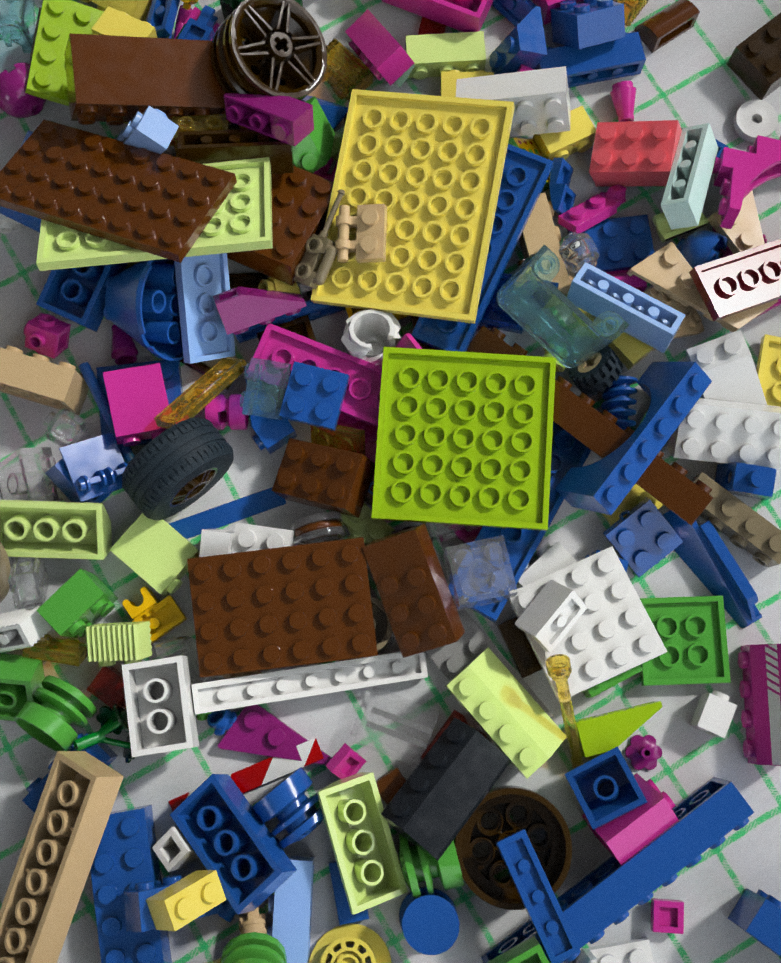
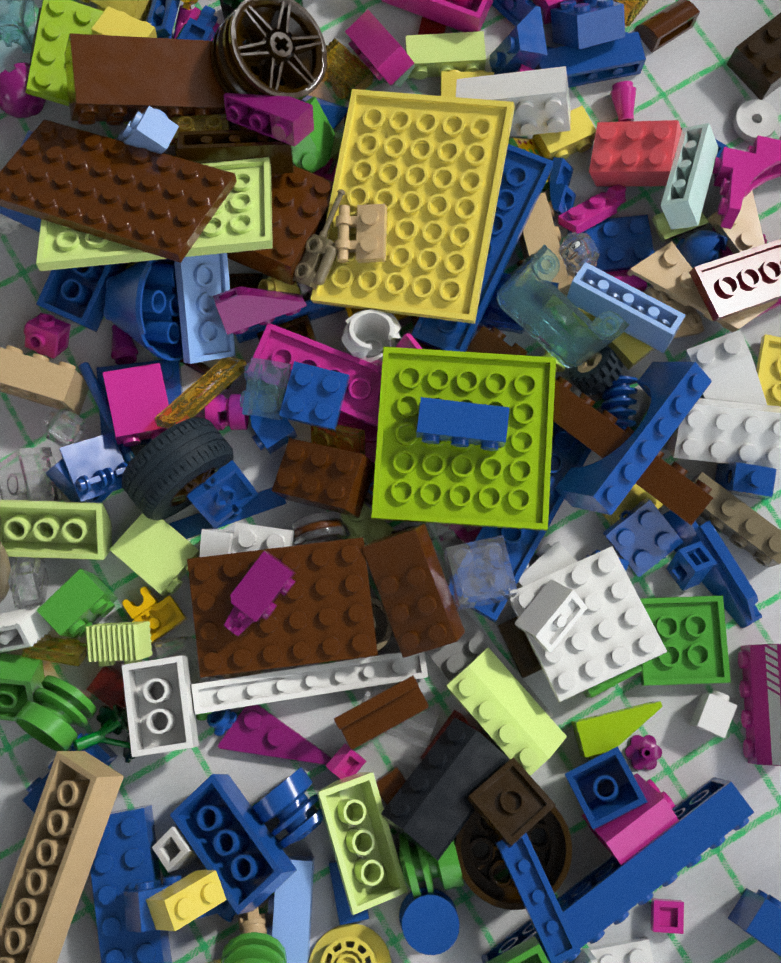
sticker [169,738,324,812] -> none
clear yellow piece [546,654,584,769] -> none
none -> blue plate [187,460,259,529]
none -> magenta hinge [224,551,296,636]
none -> reddish brown panel [334,675,429,749]
none -> blue brick [416,397,510,451]
none -> dark brown plate [467,757,556,848]
none -> blue brick [666,541,717,591]

